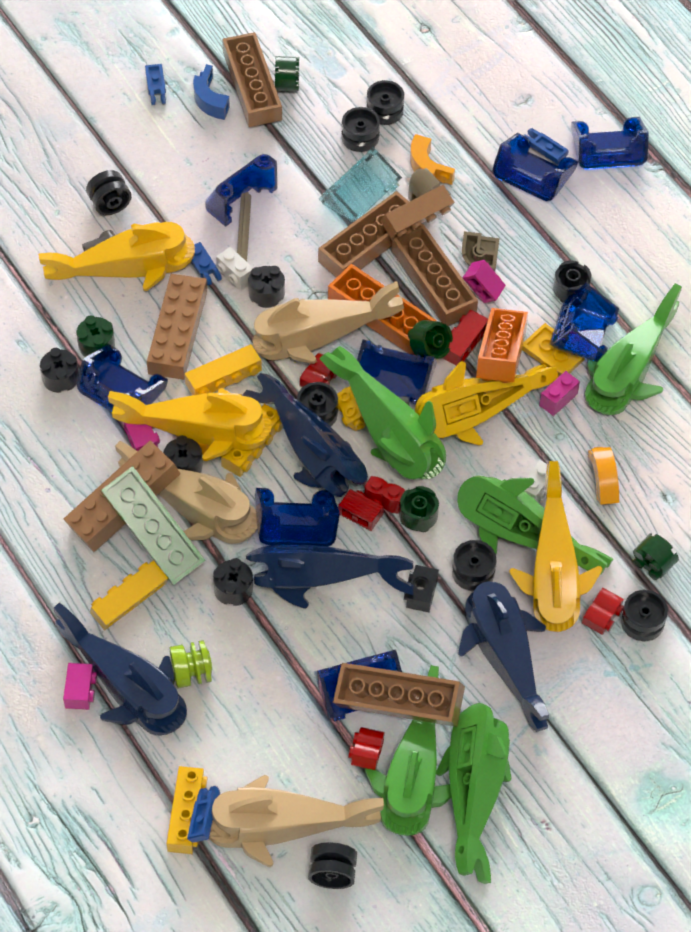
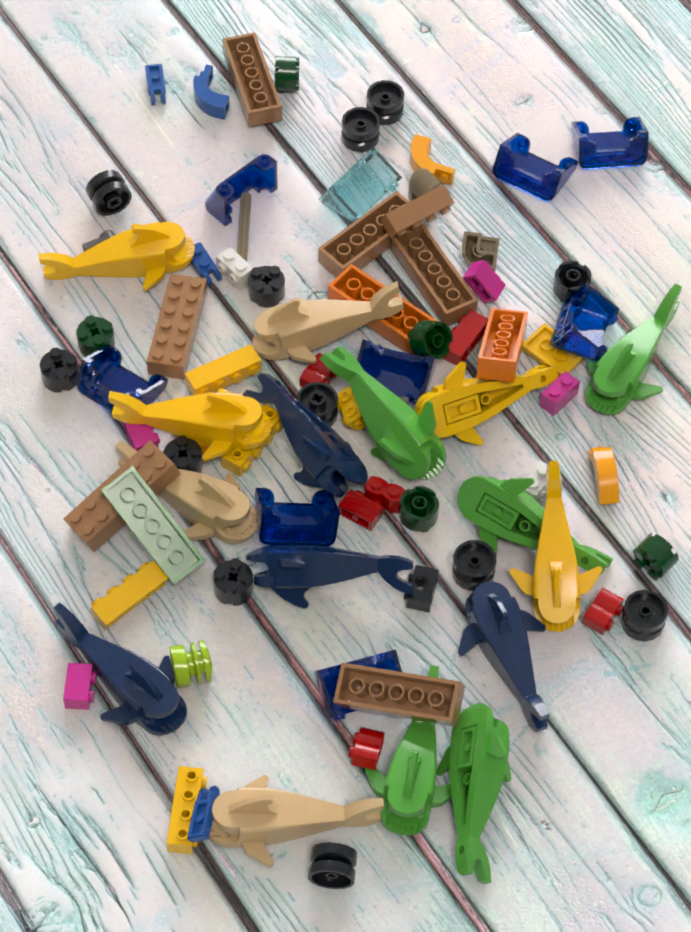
blue hinge [521,128,569,165] -> none

